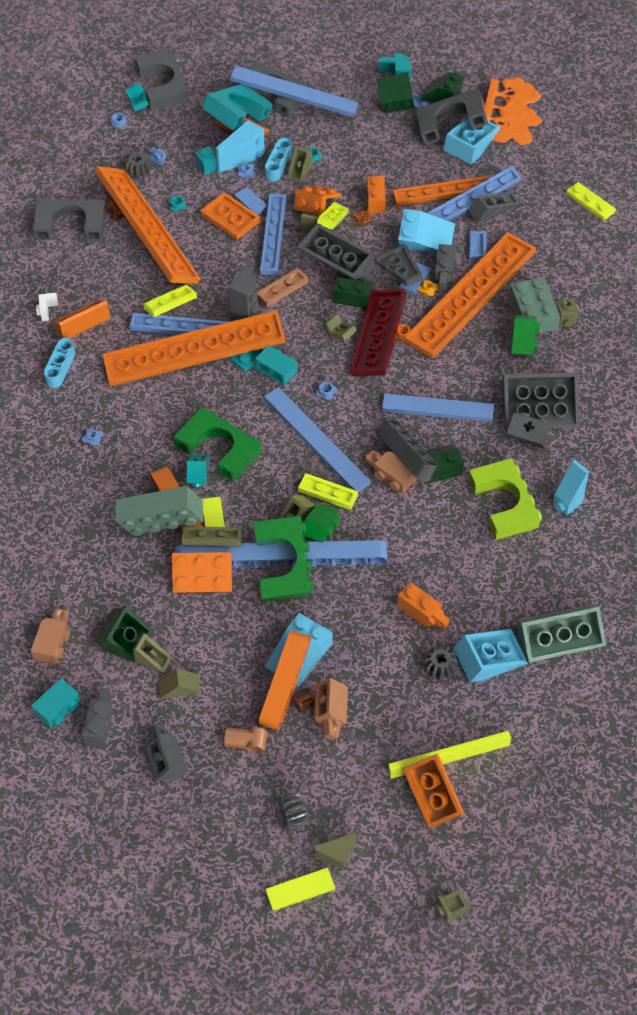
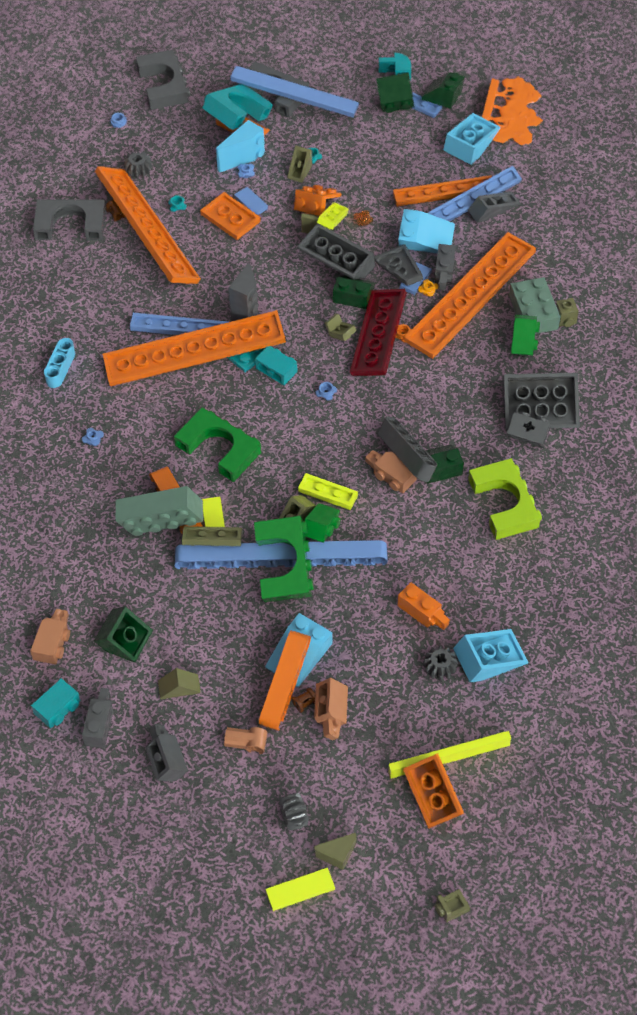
white bracket [36,293,59,321] -> none
orange slope [51,300,110,339] -> none
teal bracket [126,83,150,112] -> none
olive slope [133,633,172,673] -> none
neon yellow tile [143,285,197,317] -> none
medium blue plate [150,148,166,166] -> none
orange plate [172,552,232,593] -> none
teal slope [187,454,210,487] -> none
teal brick [195,146,218,175] -> none
nougat plate [257,268,309,308] -> none
medium blue plate [260,194,286,276] -> none
medium blue tile [264,387,371,492] -> none
medium azure beam [265,138,292,182] -> none
orange brick [367,176,386,214] -> none
medium blue tile [382,393,494,422] -> none
dark grey arch [417,88,489,145] -> none
medium blue tile [469,231,487,260] -> none
sand green slope [516,604,607,662] -> none
medium azure slope [553,460,589,515] -> none
neon yellow plate [566,182,616,220] -> none

